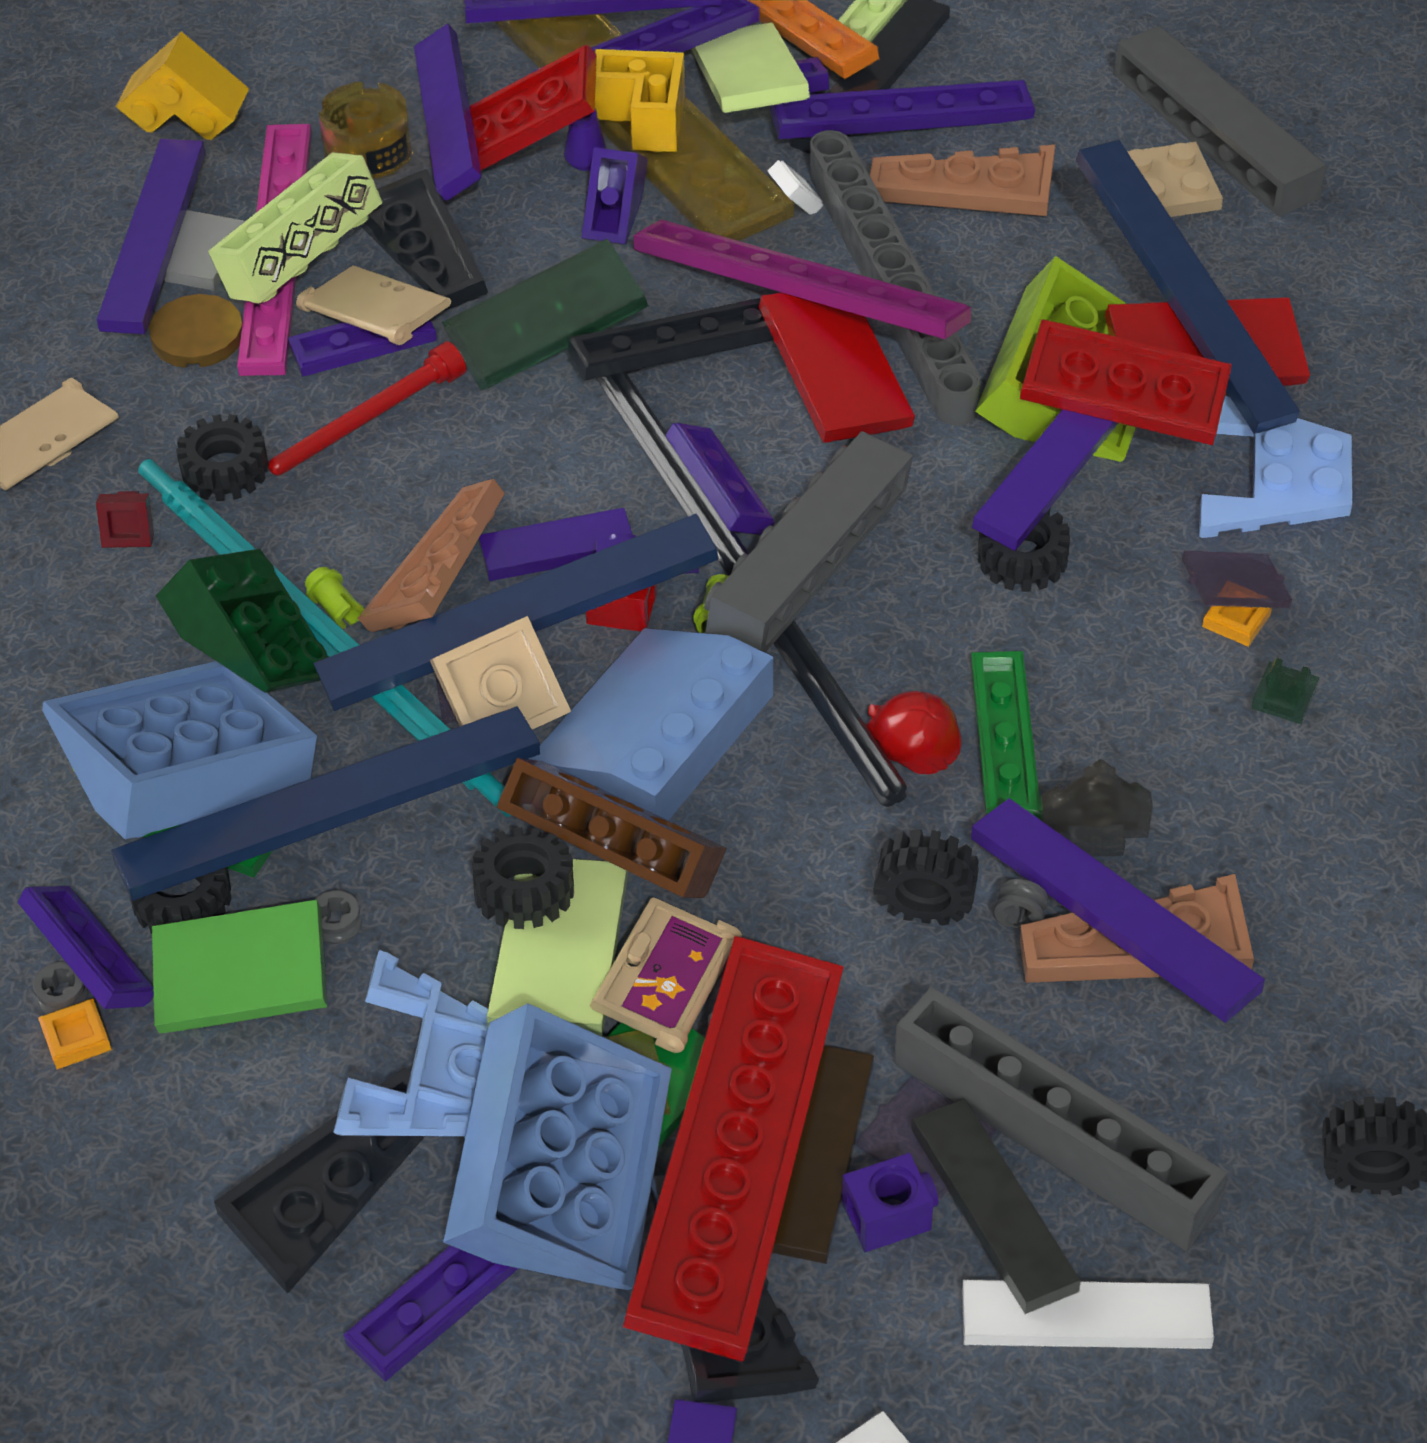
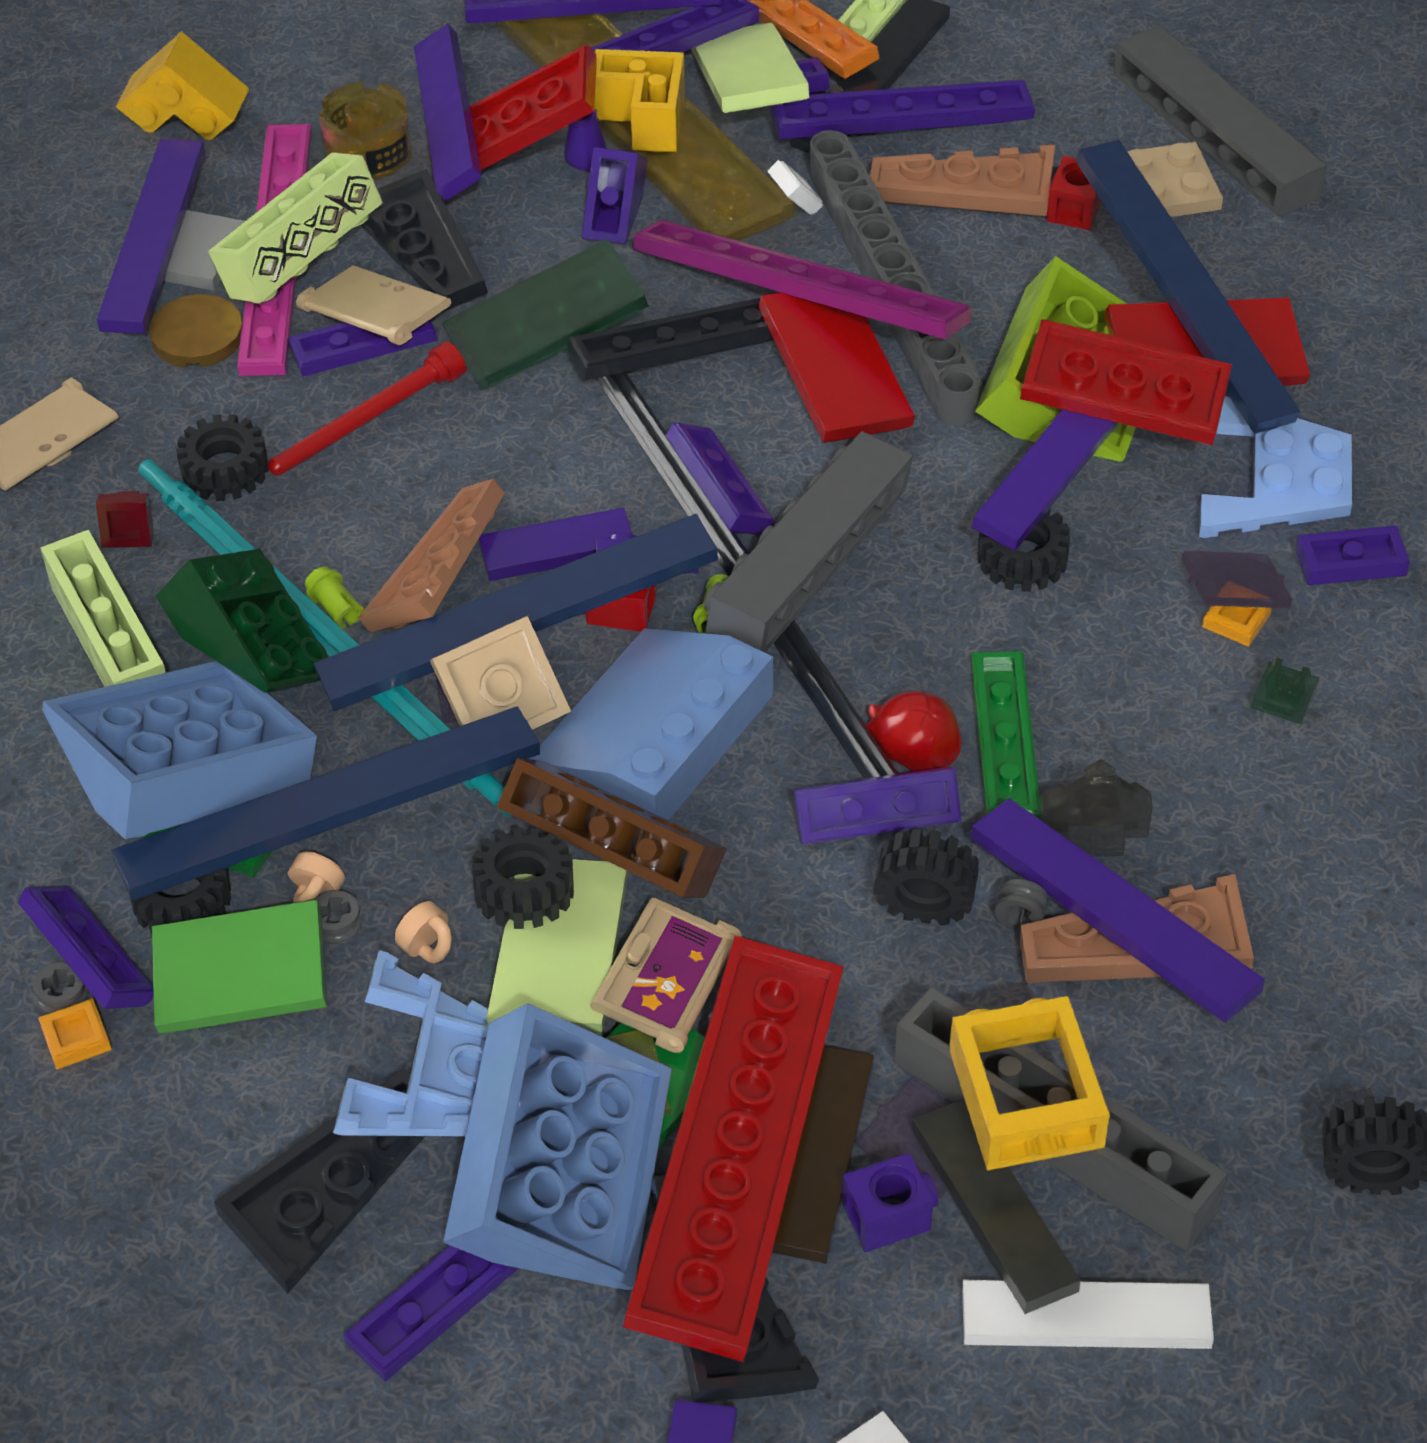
none -> yellowish green brick [41,530,166,687]
none -> light nougat tile [288,851,346,903]
none -> light nougat tile [395,901,452,963]
none -> dark purple tile [793,767,962,844]
none -> yellow window [950,996,1110,1171]
none -> red brick [1046,156,1102,231]
none -> dark purple plate [1295,525,1410,585]

